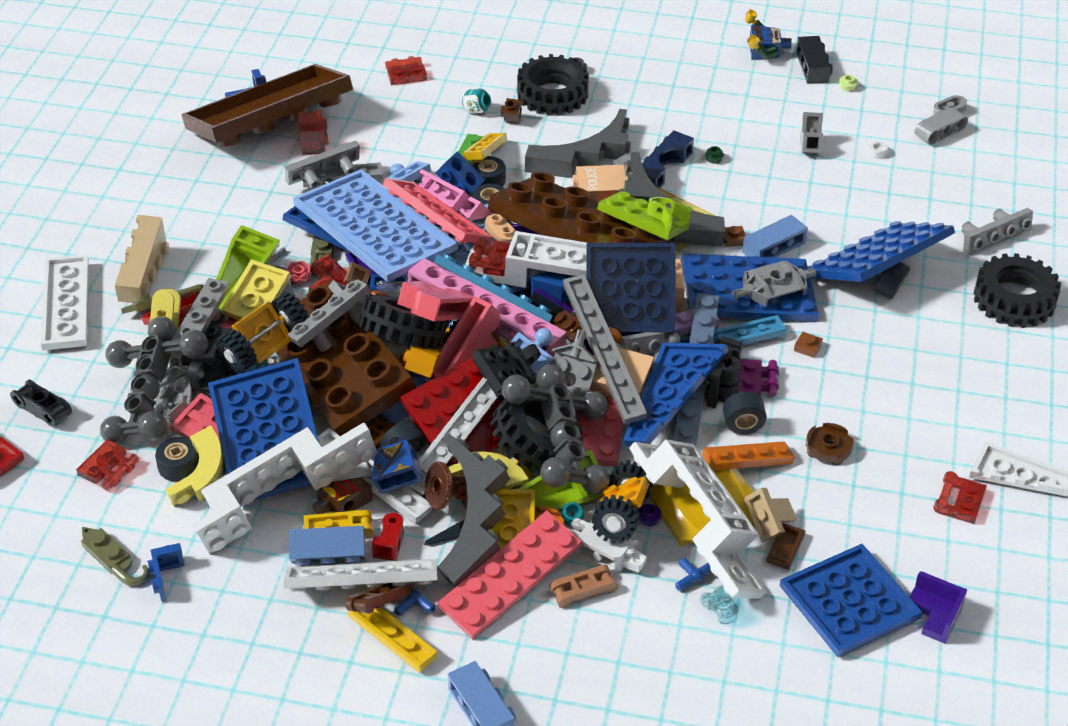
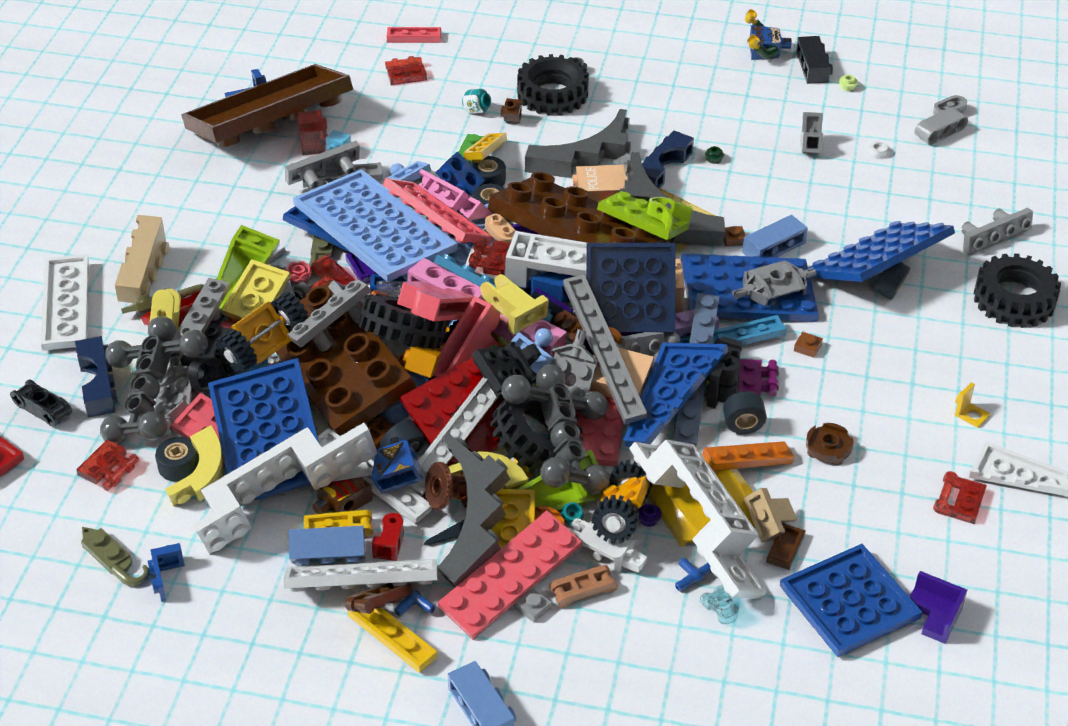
medium nougat plate [343,262,371,284] -> none
none -> dark blue arch [75,336,118,418]
none -> dark grey plate [293,282,311,300]
none -> medium azure plate [326,130,351,150]
none -> coral tile [387,27,442,43]
none -> light yellow piece [480,274,549,335]
none -> light grey plate [516,589,551,623]
none -> yellow bracket [954,382,990,428]

